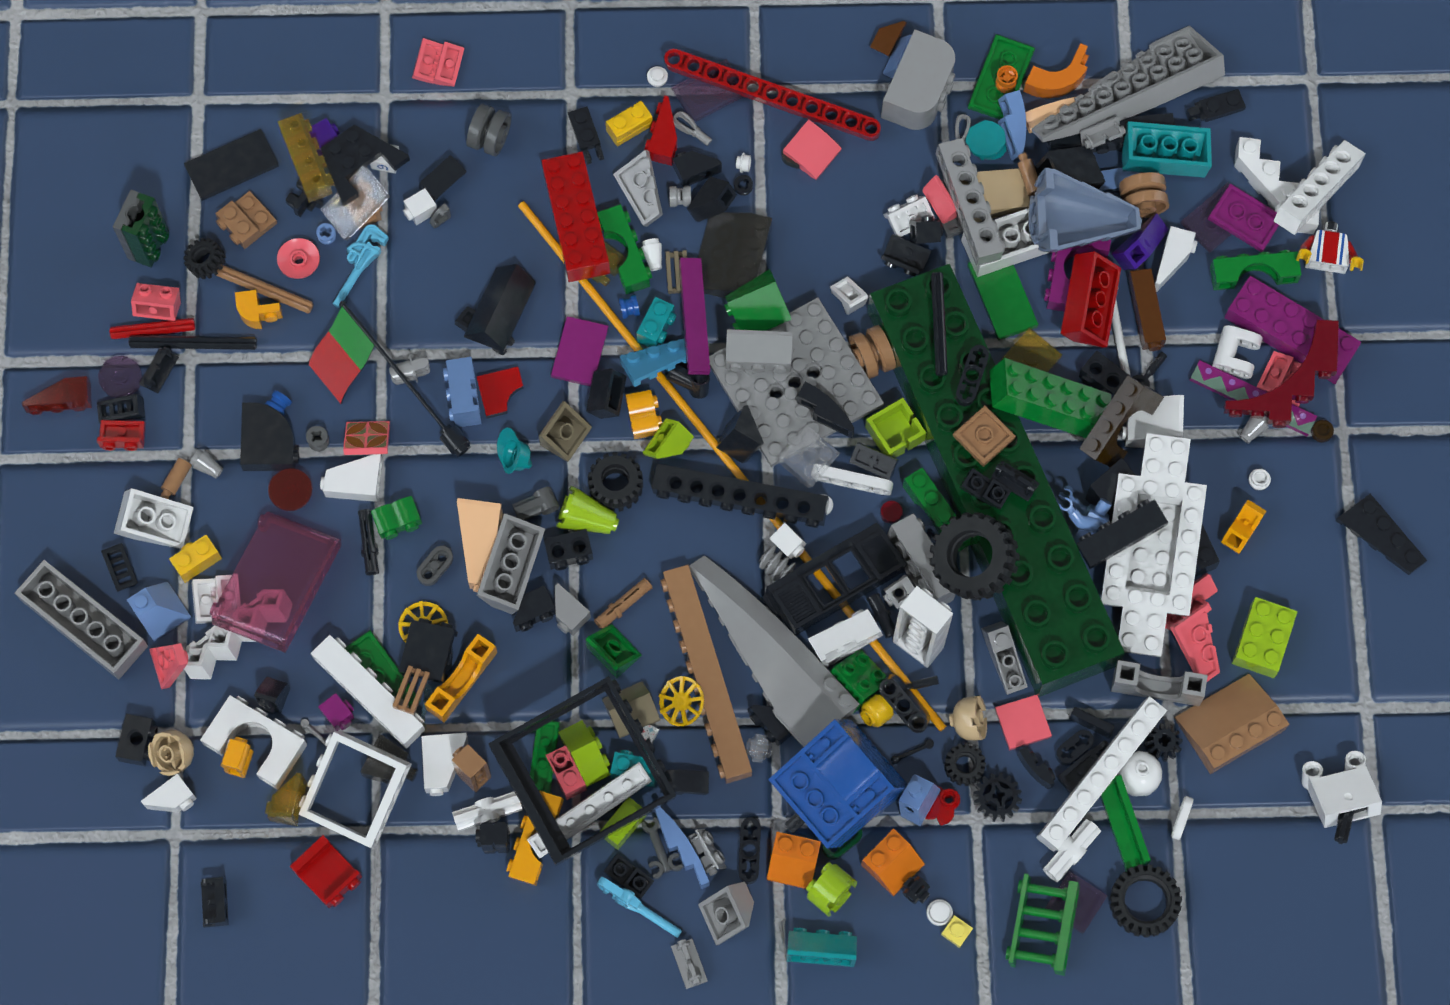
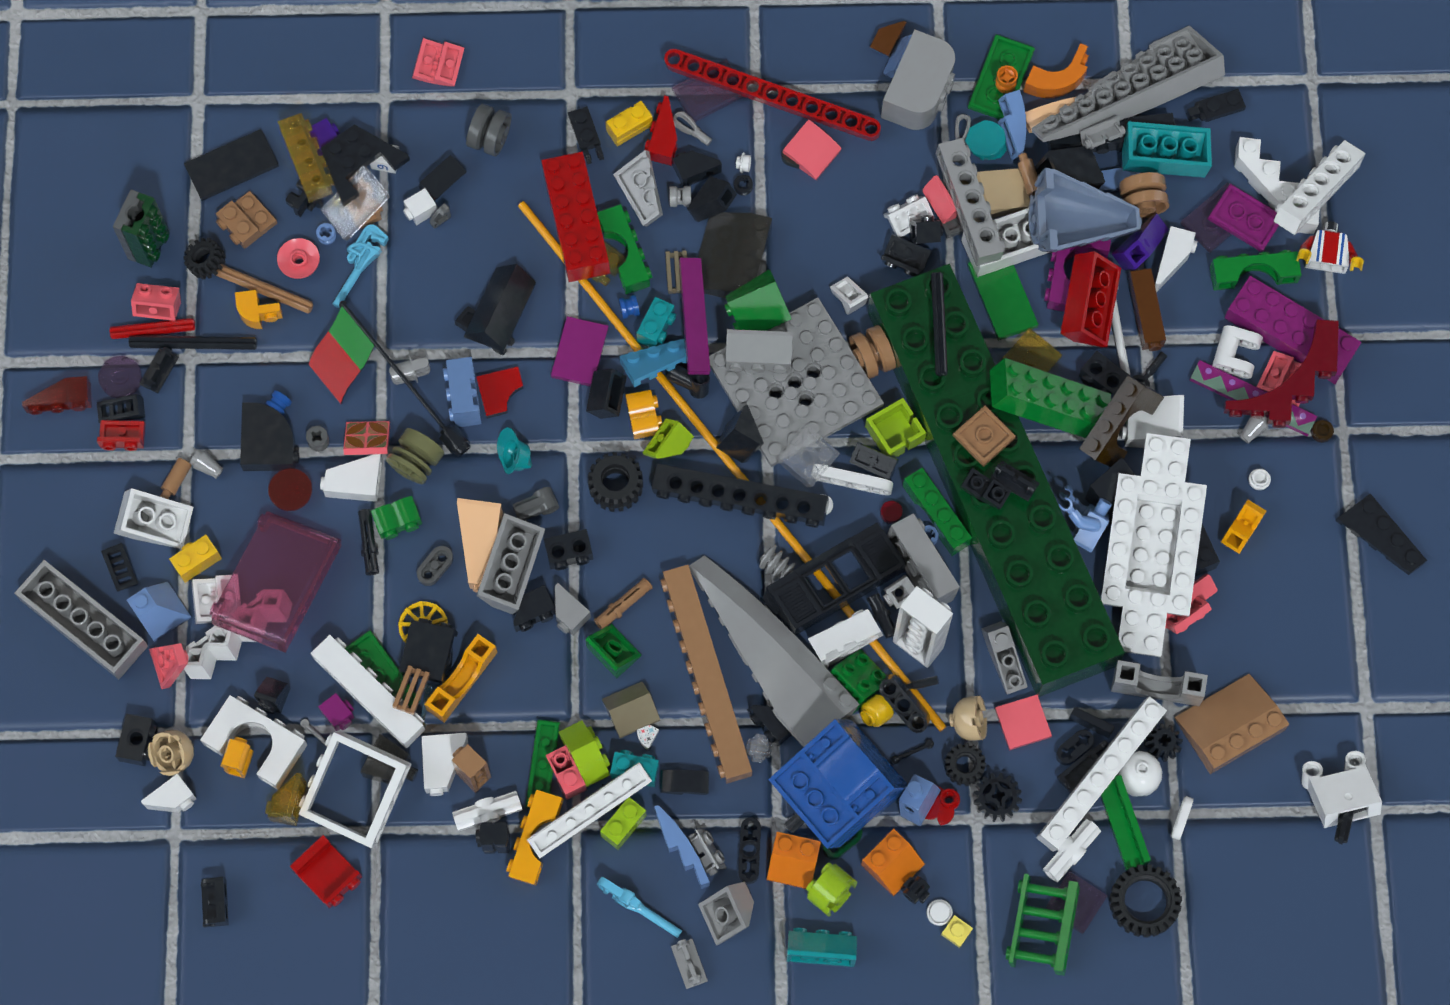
black door [489,676,678,866] -> none
dark tan slope [539,401,592,462] -> none
lime cone [556,486,619,534] -> none
black slope [603,853,654,899] -> none
white cone [641,238,662,271] -> none
dark grey bar [642,817,683,879] -> none
white plate [647,66,668,87] -> none
yellow wheel [659,676,704,726] -> none
white brick [769,523,807,559] -> none
black slope [797,381,854,438] -> none
black tyre [930,512,1019,600] -> none
black beam [955,345,989,406] -> none
black slope [1017,747,1056,790] -> none
black brick [1077,499,1168,569] -> none
coral wing [1170,604,1220,681] -> none
lime brick [1232,597,1298,678] -> none
none -> olive wheel [386,428,444,484]

